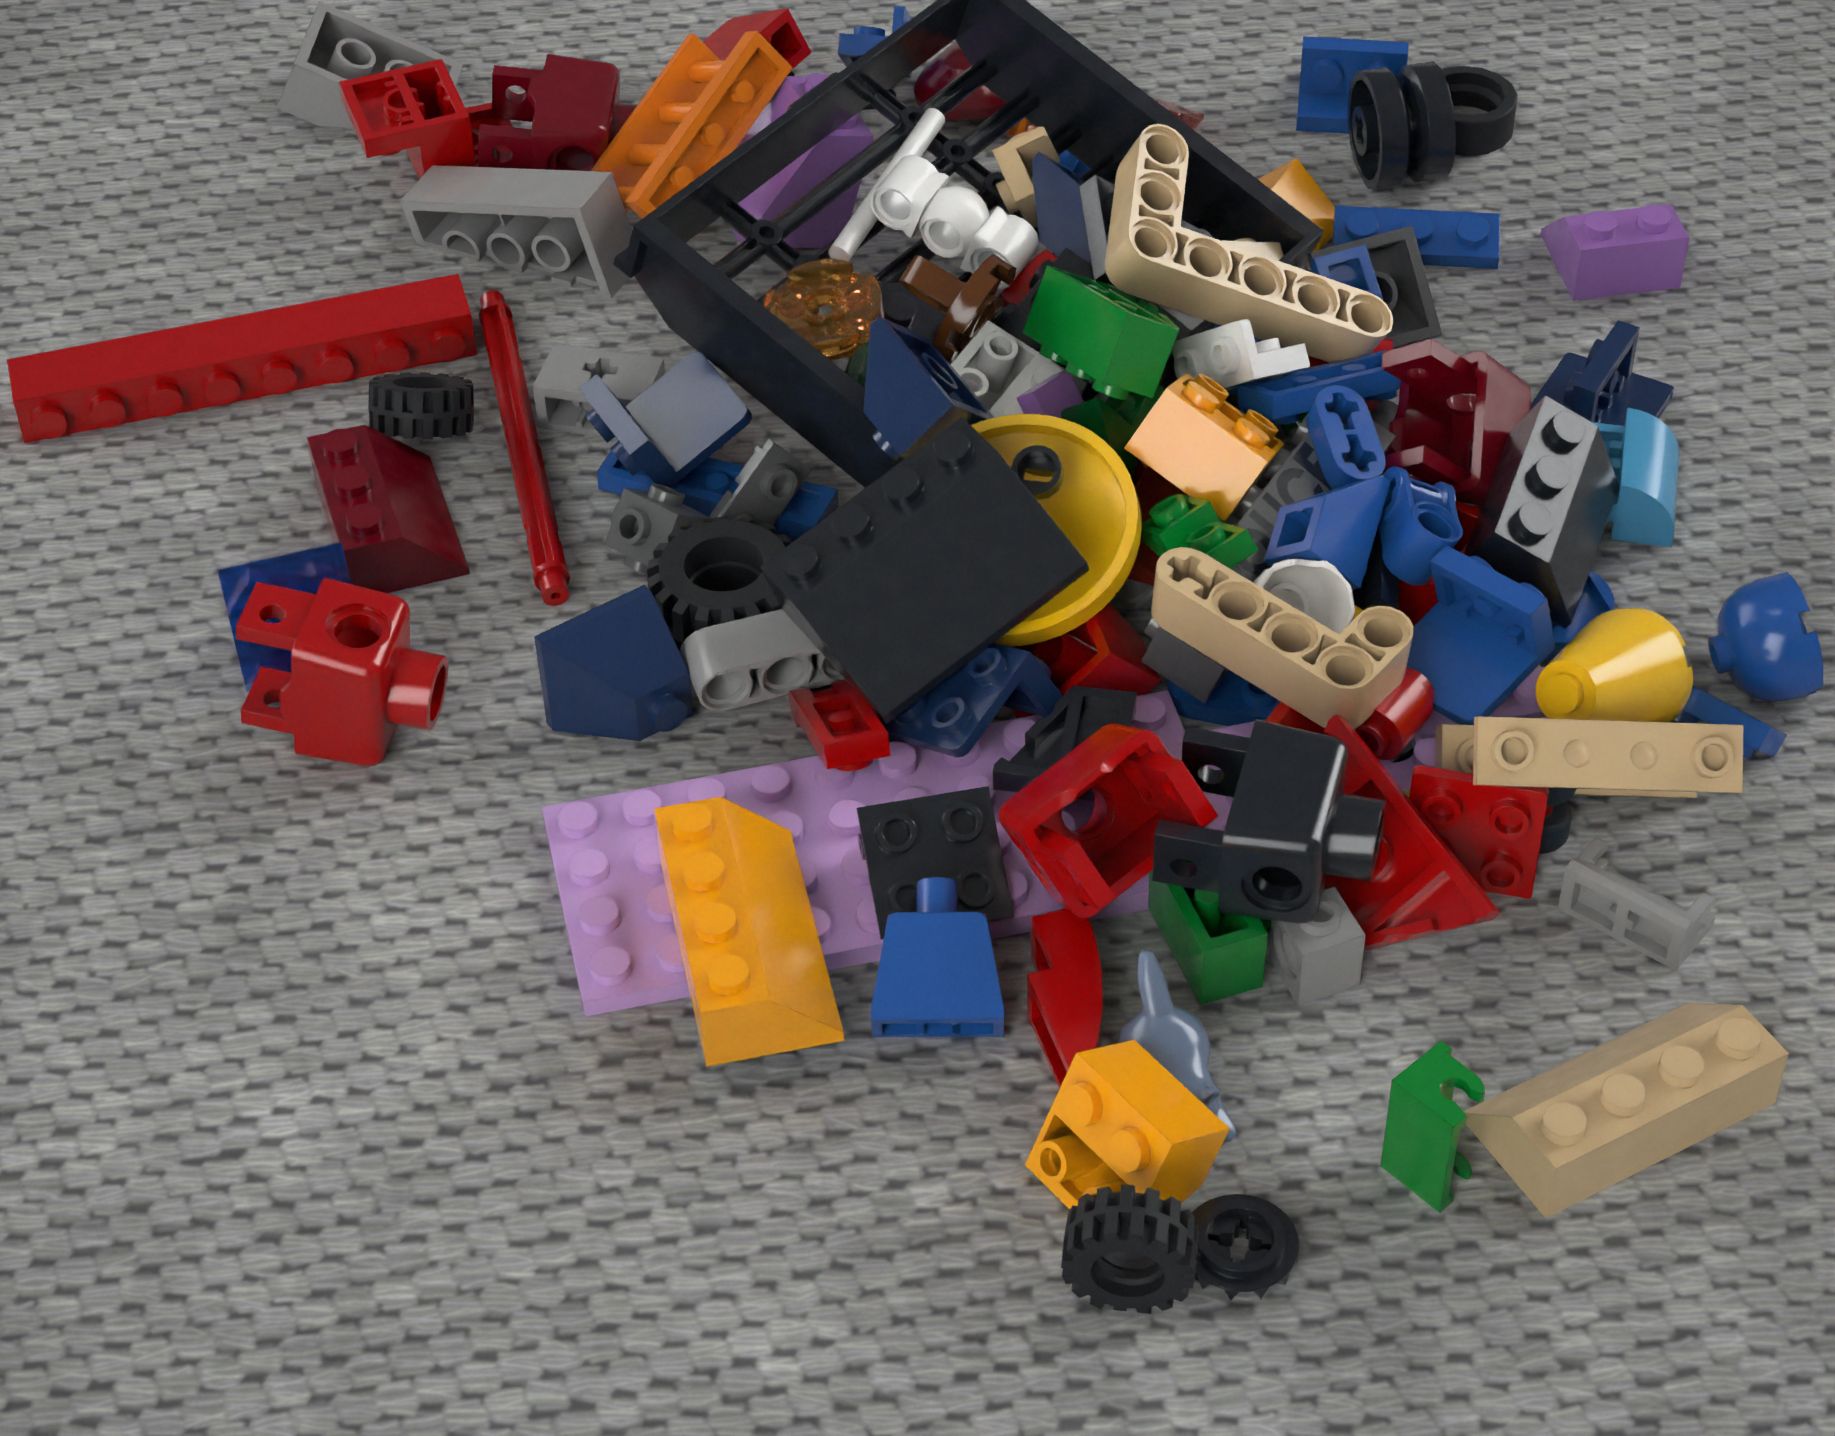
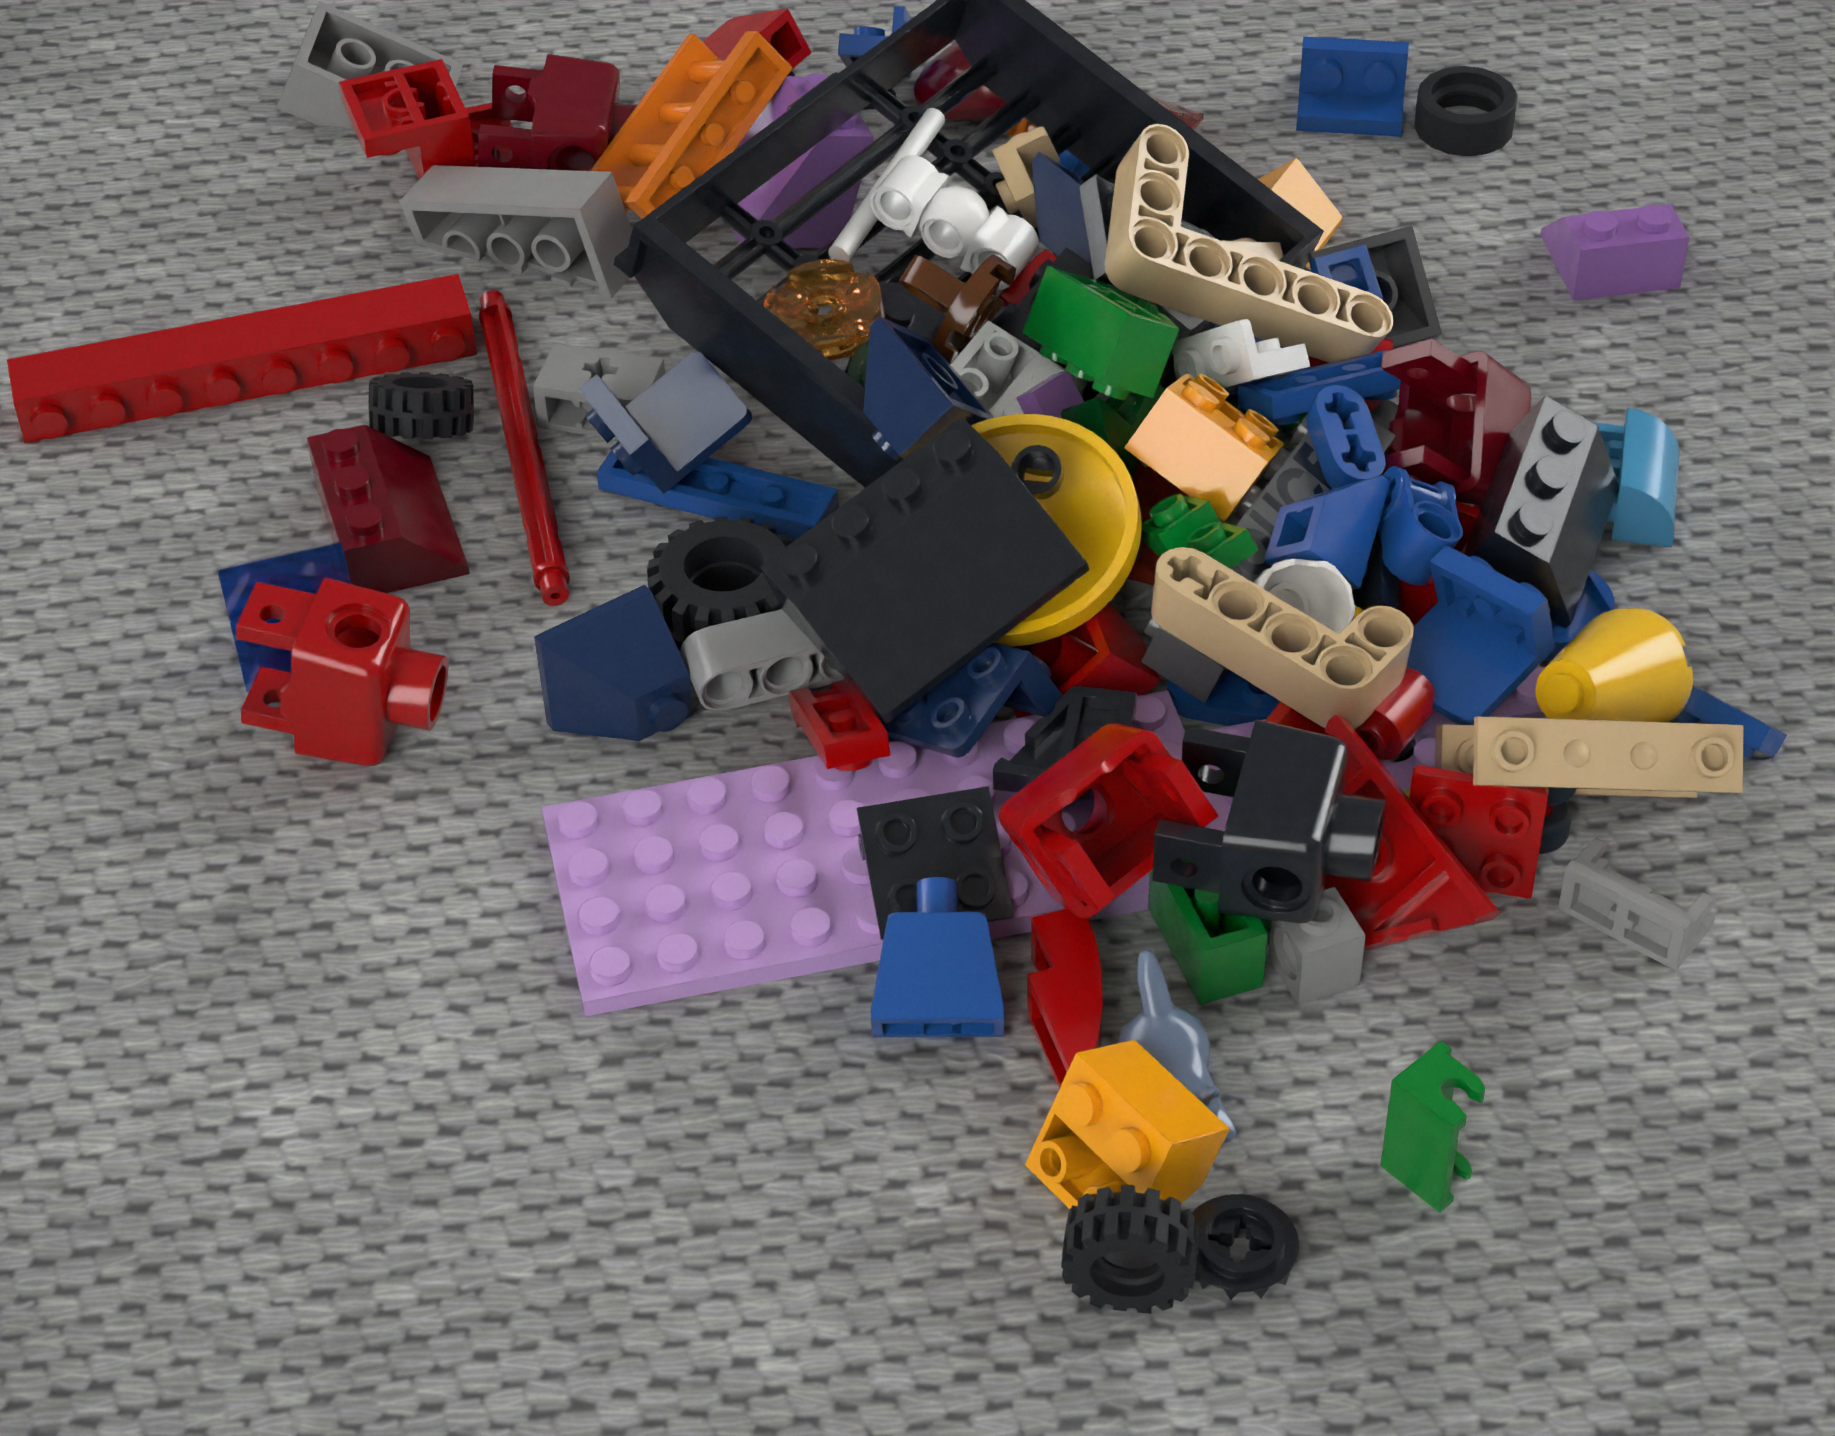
dark grey brick [604,483,713,574] -> none
light orange slope [654,797,844,1067] -> none
dark grey hinge [709,438,812,526] -> none
blue plate [1332,206,1500,269] -> none
black wheel [1348,61,1456,189] -> none
tan slope [1463,1003,1789,1218] -> none
dark blue bracket [1531,320,1674,426] -> none
blue cylinder [1708,572,1823,702] -> none

